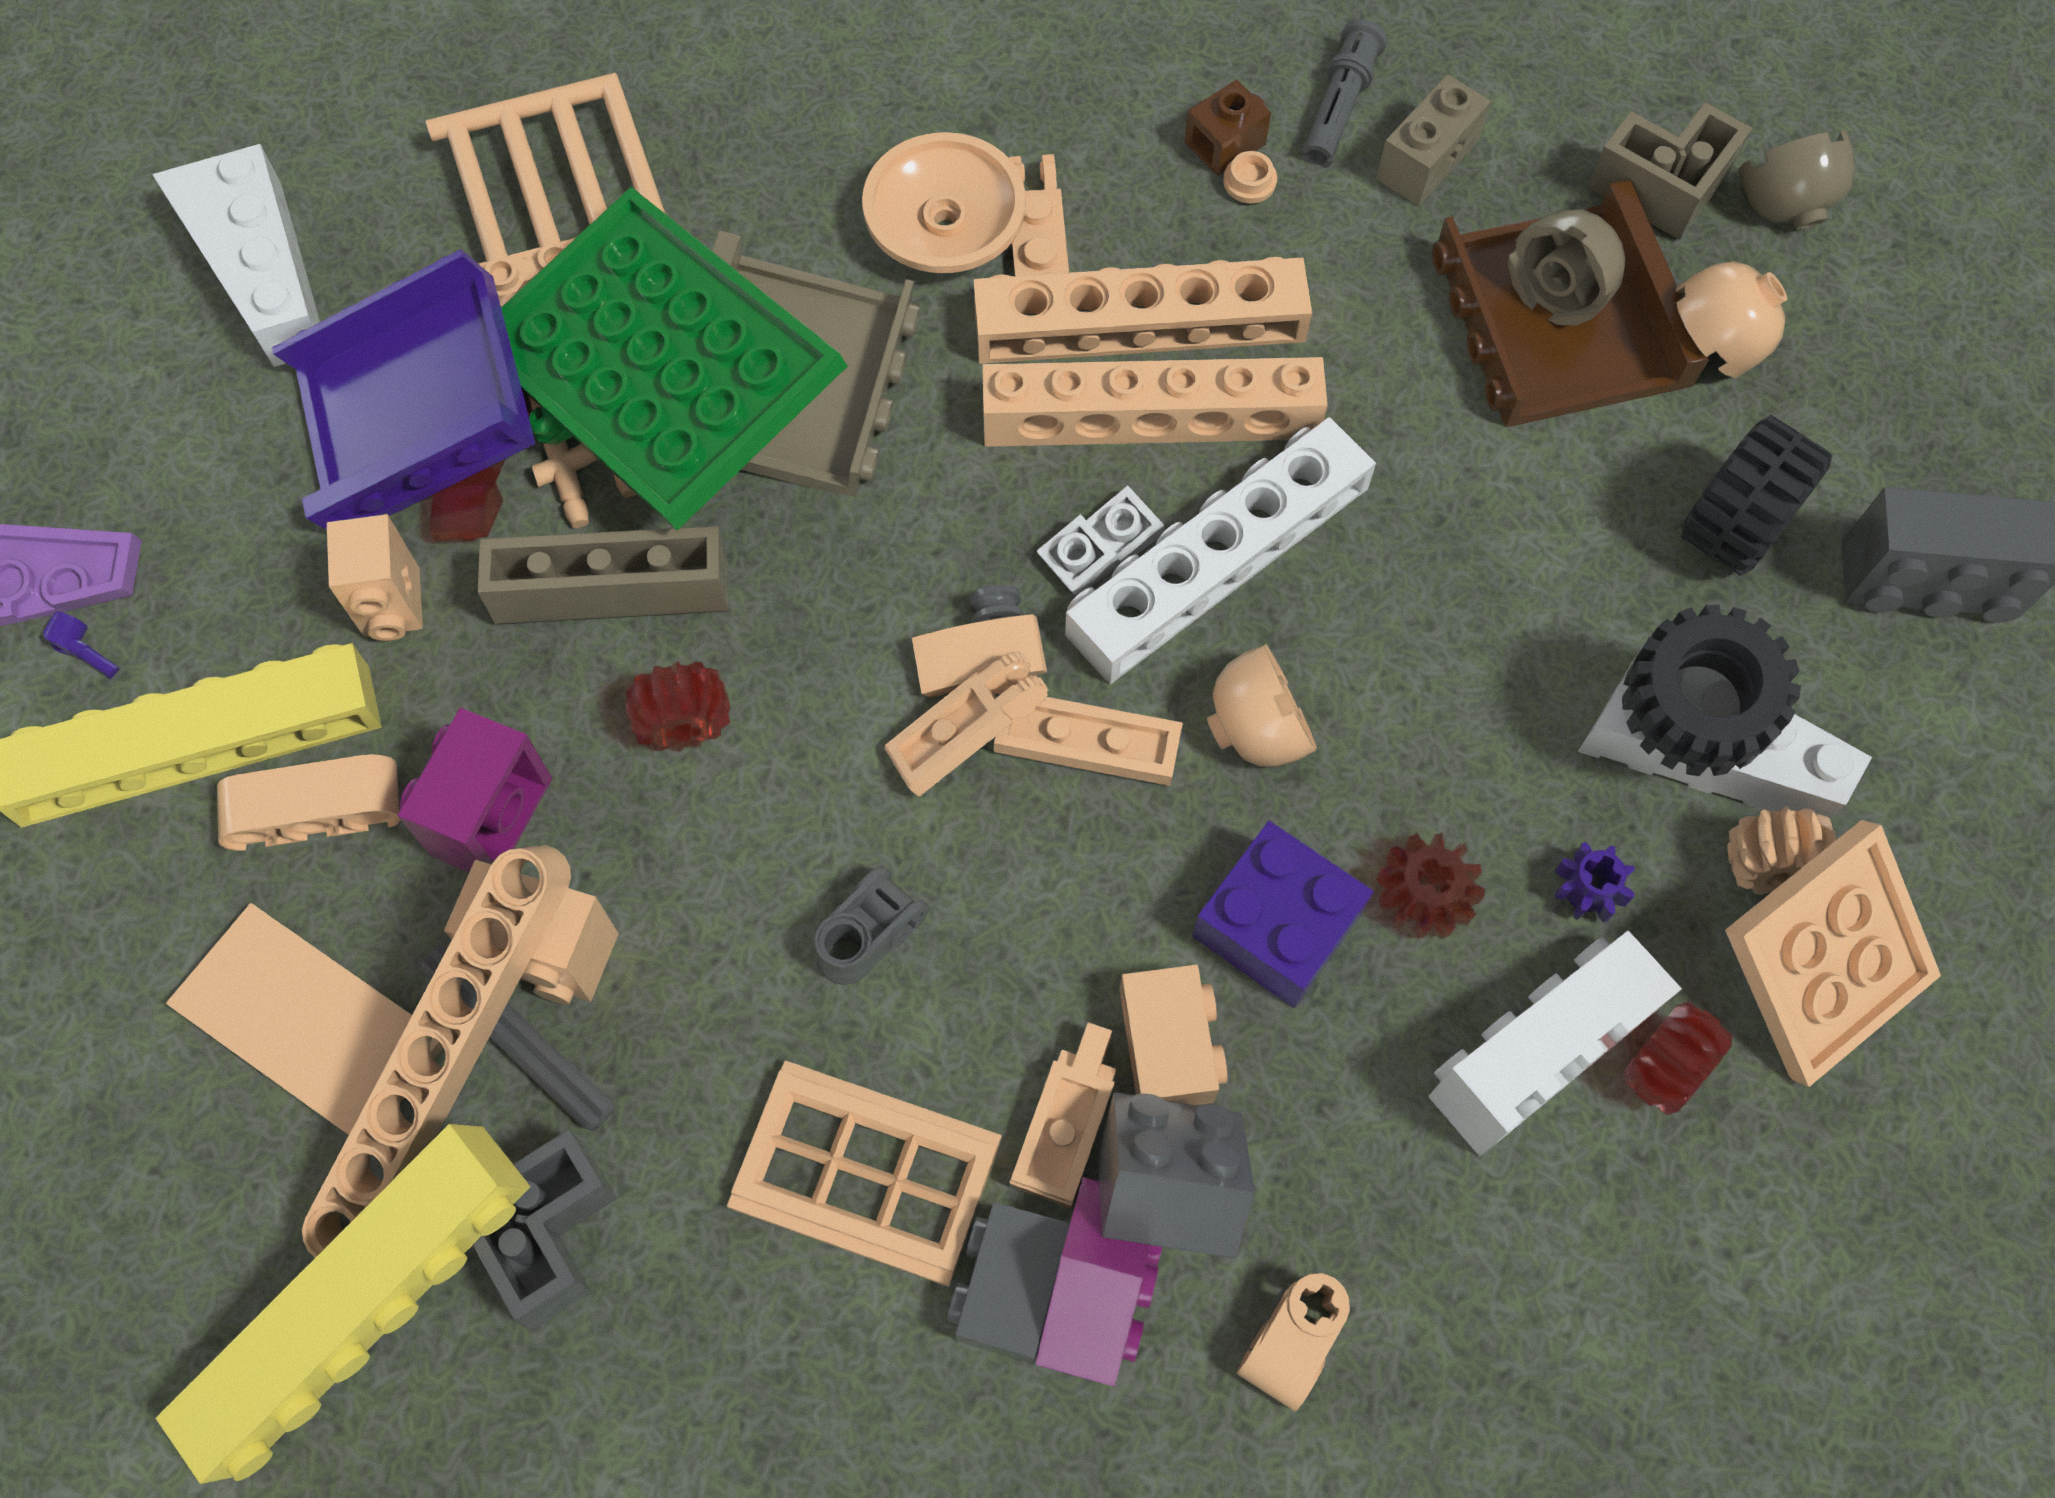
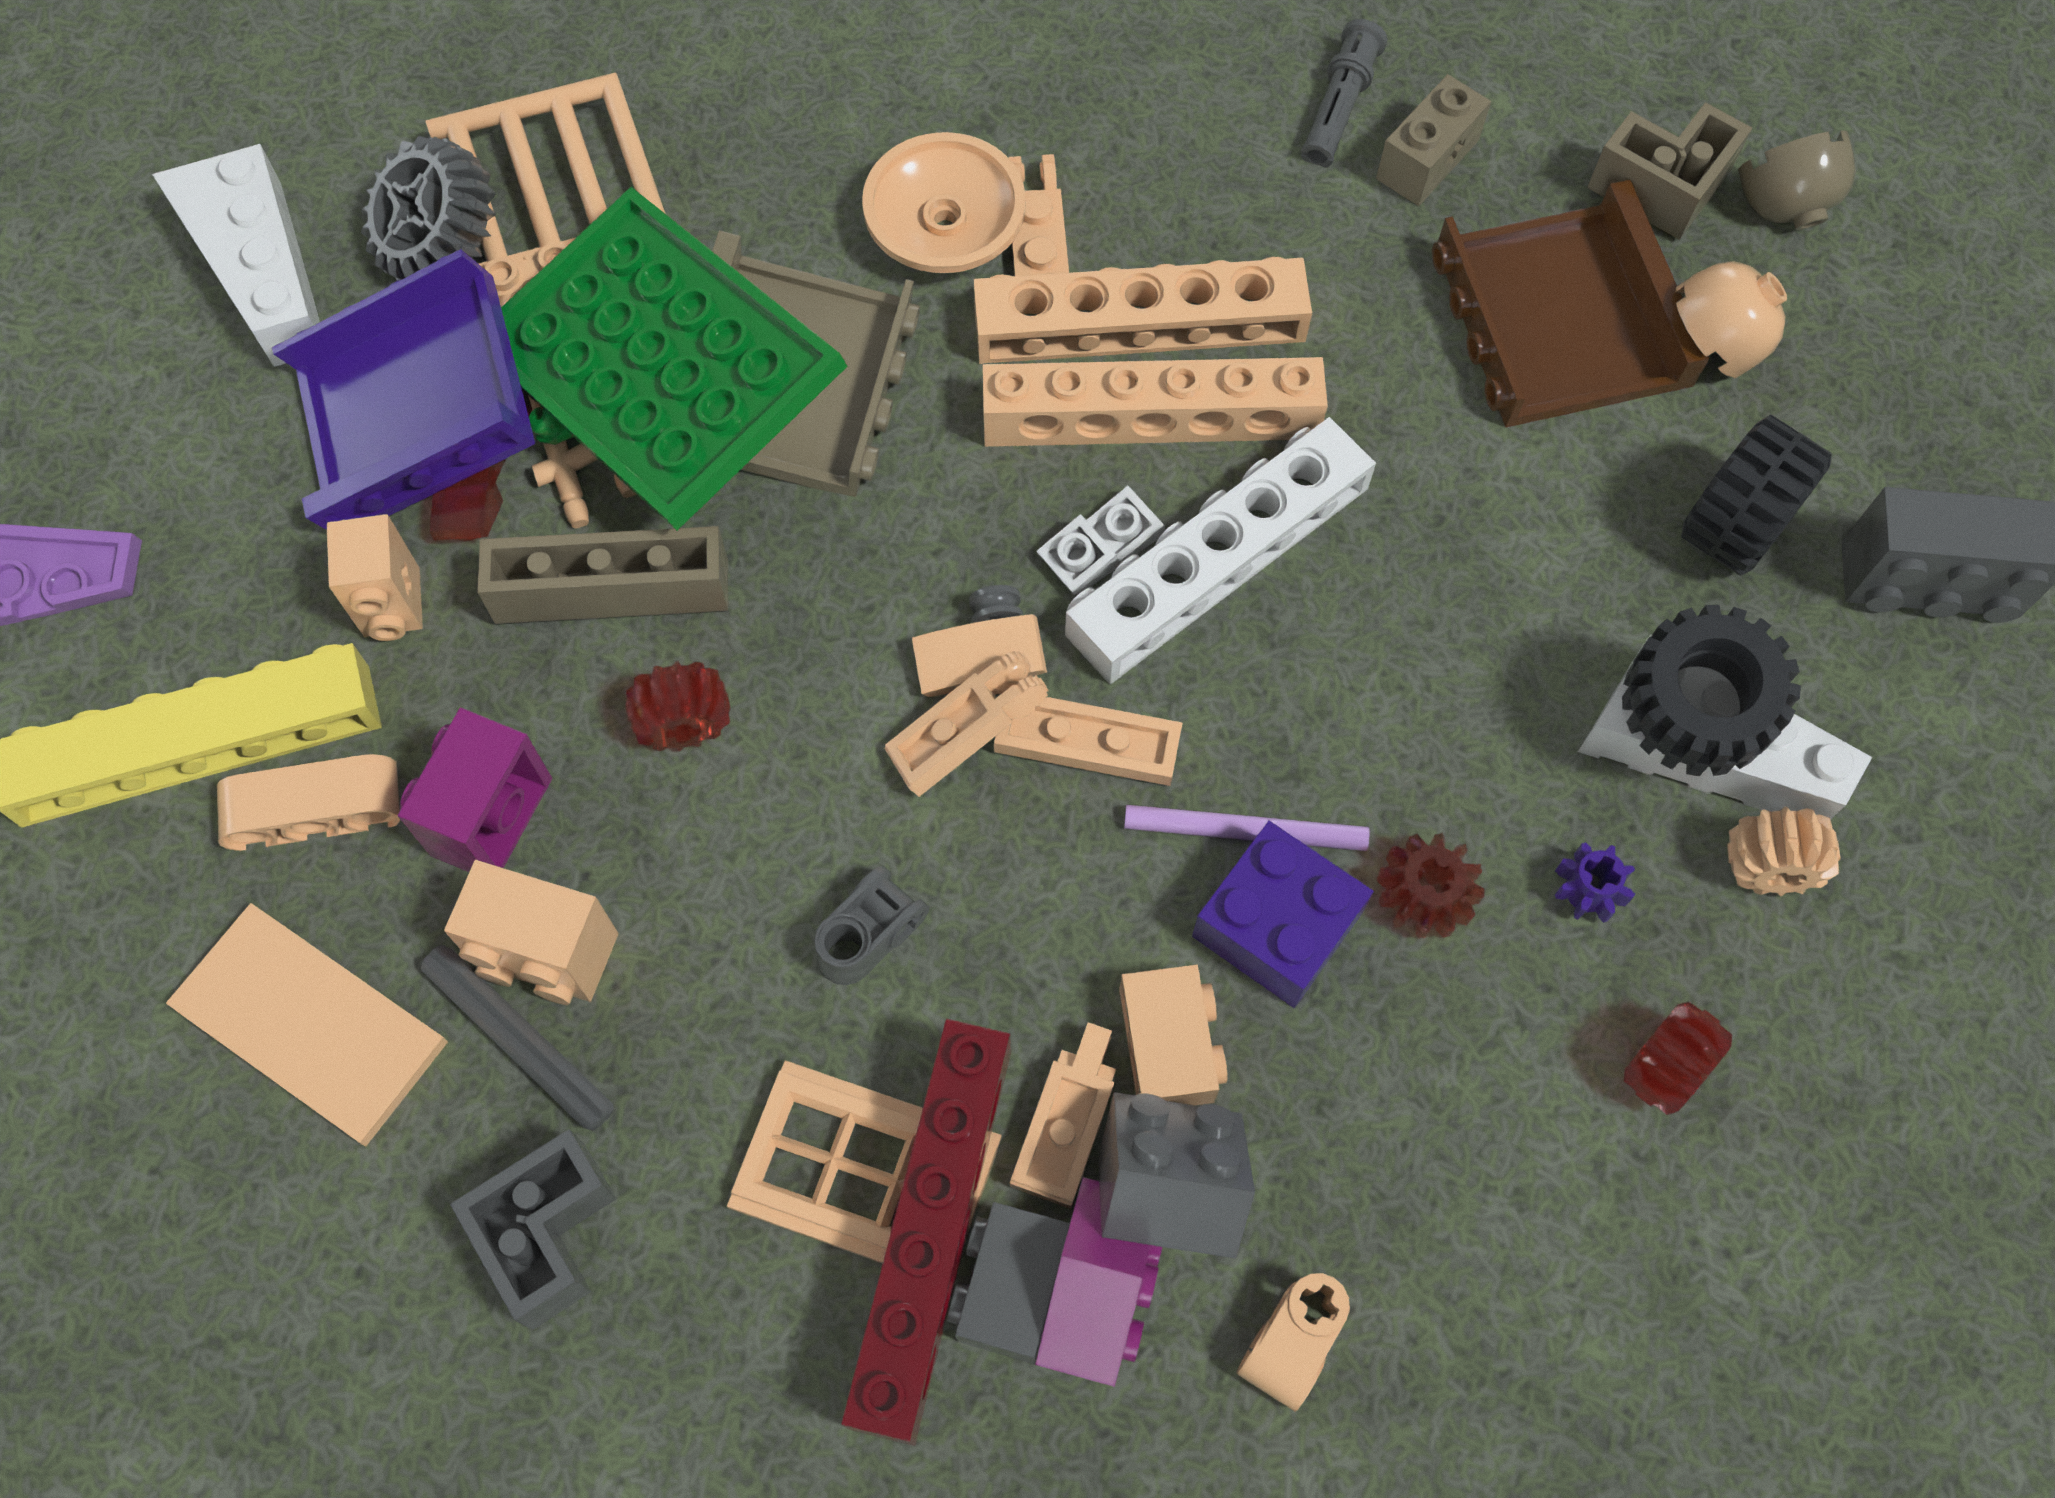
dark purple hand [43,611,120,679] -> none
light yellow brick [155,1124,531,1484] -> none
light nougat beam [302,845,571,1258] -> none
reddish brown brick [1184,79,1271,176] -> none
light nougat cylinder [1207,644,1317,767] -> none
light nougat plate [1223,151,1277,204] -> none
white wedge [1428,931,1682,1157] -> none
dark tan cylinder [1508,210,1625,326] -> none
light nougat plate [1725,820,1941,1087] -> none
none -> dark grey gear [361,136,496,281]
none -> dark red brick [841,1019,1011,1446]
none -> lavender bar [1124,805,1369,851]

